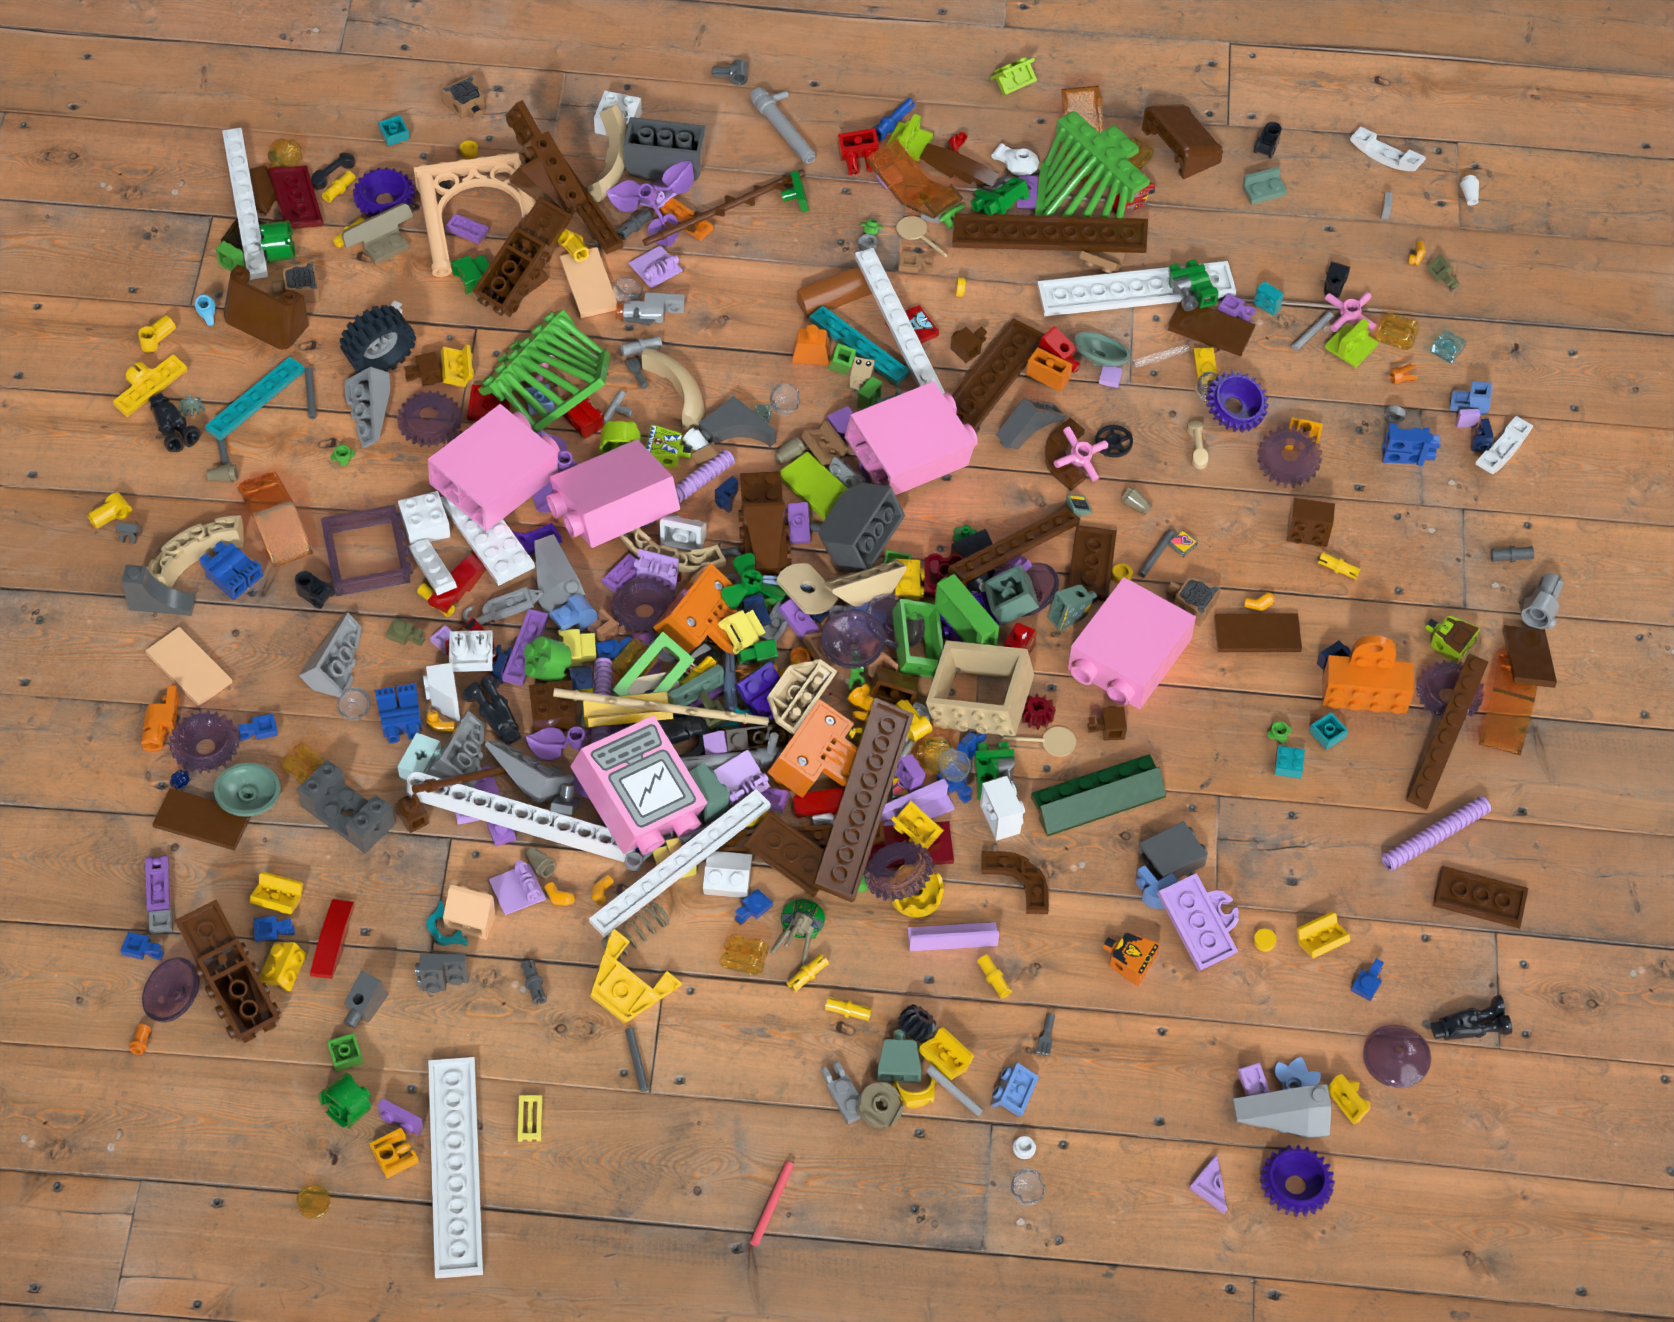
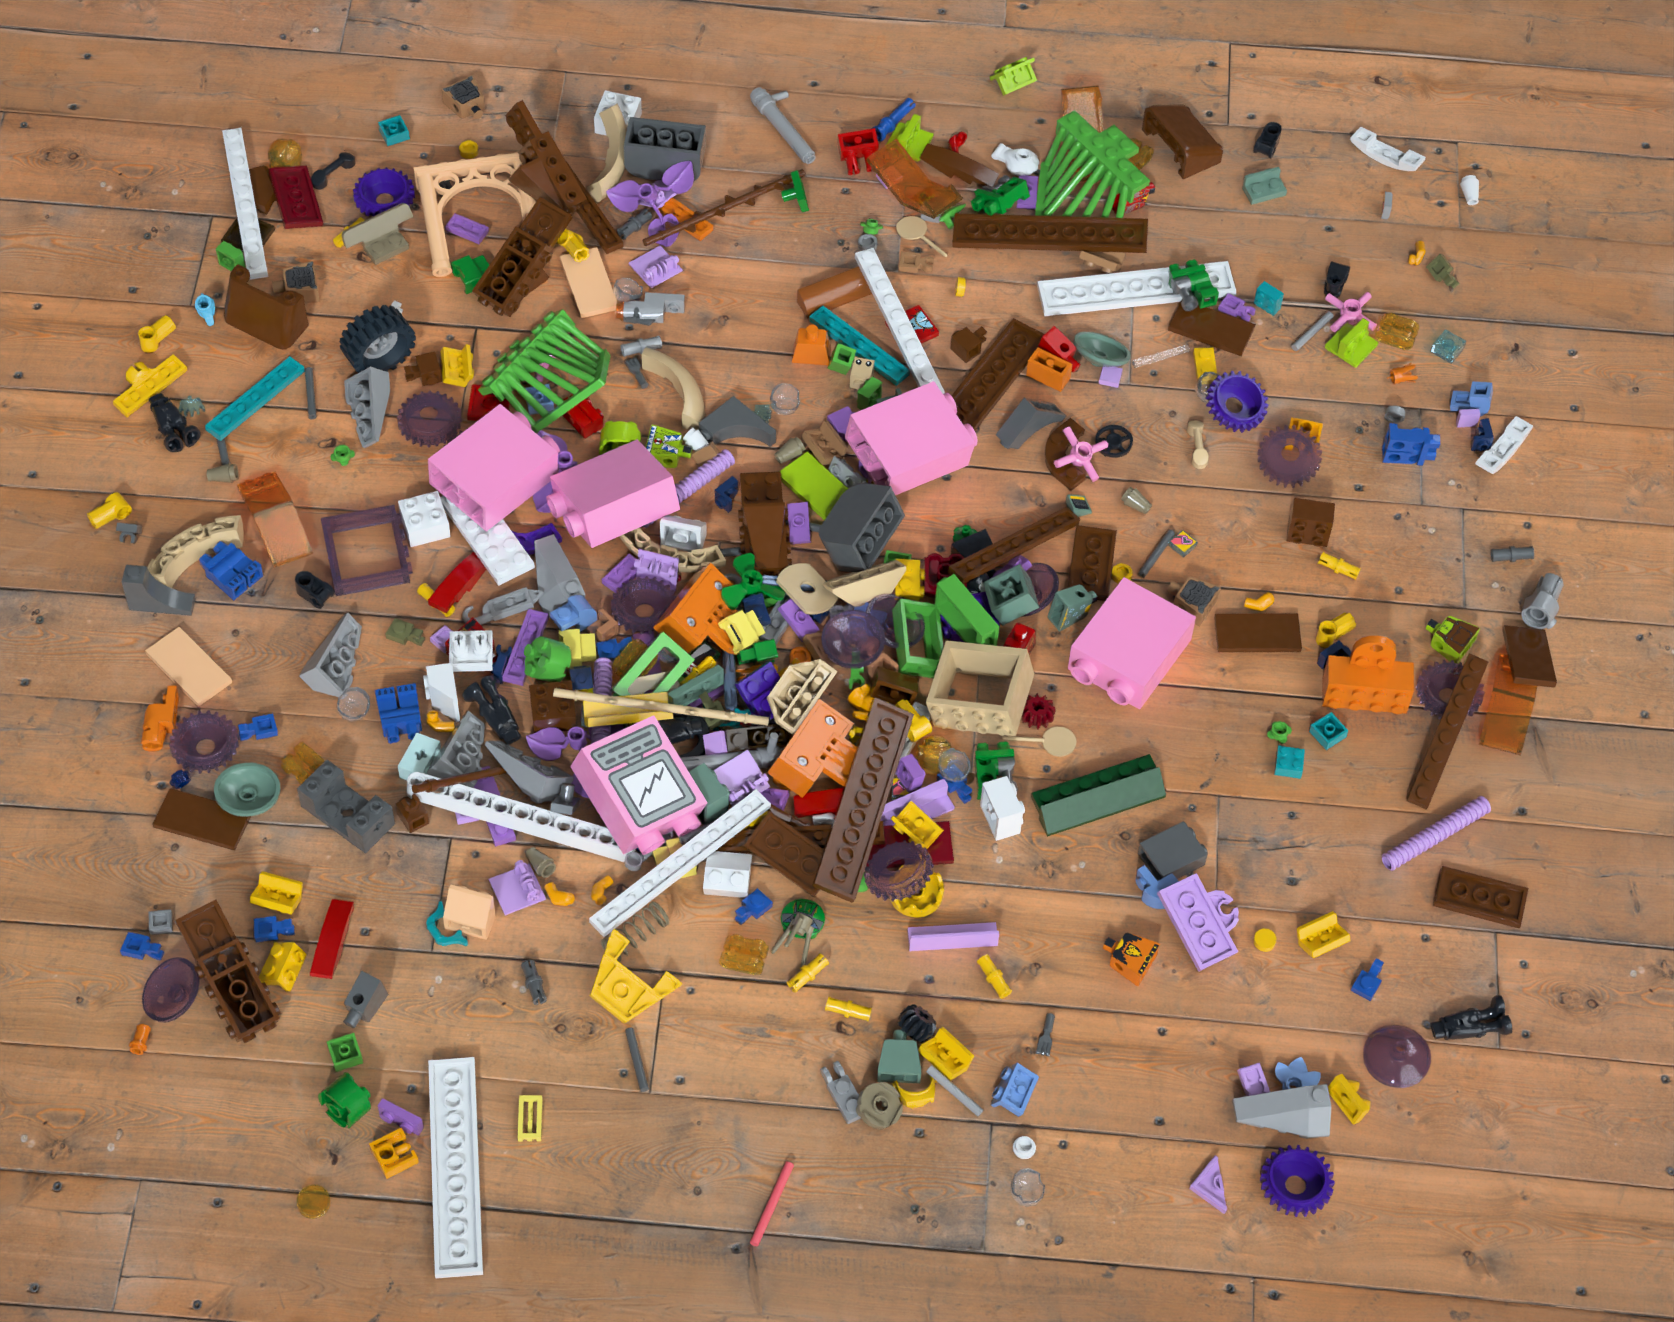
medium lavender plate [145,855,170,913] -> none
green brick [260,220,296,263] -> none
yellow pin [322,171,356,203] -> none
white plate [408,538,457,595] -> none
dark grey plate [415,954,469,993] -> none
light grey piece [603,390,633,423] -> none
dark grey axle [712,60,748,85] -> none
blue plate [957,731,986,763] -> none
reddish brown plate [981,851,1049,914] -> none
reddish brown brick [1087,706,1127,741] -> none
none -> reddish brown piece [767,804,810,827]
none -> yellow piece [1315,612,1356,648]

